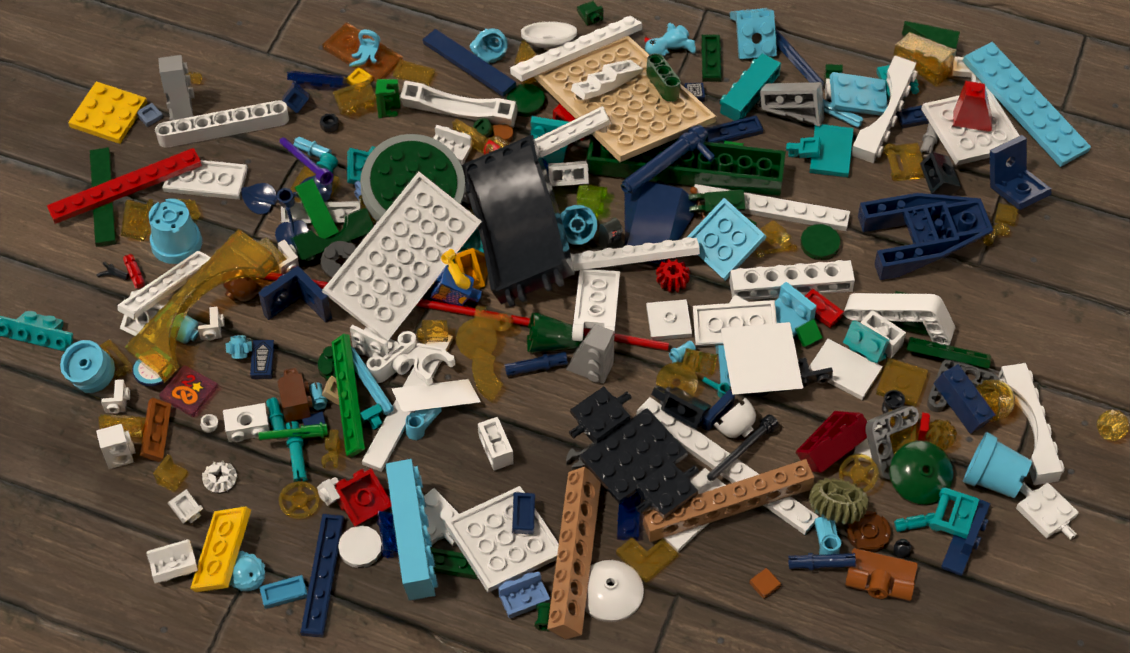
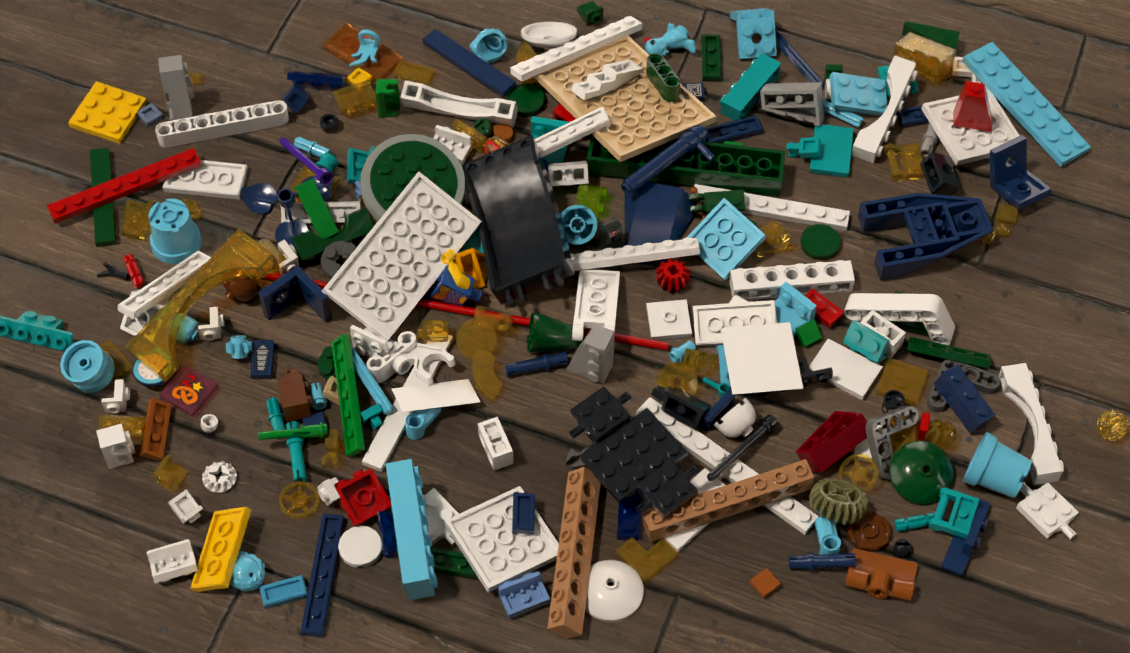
white brick [223,403,270,442] -> none
dark green bush [534,603,551,631] -> none
clear yellow cylinder [976,379,1015,422] -> none

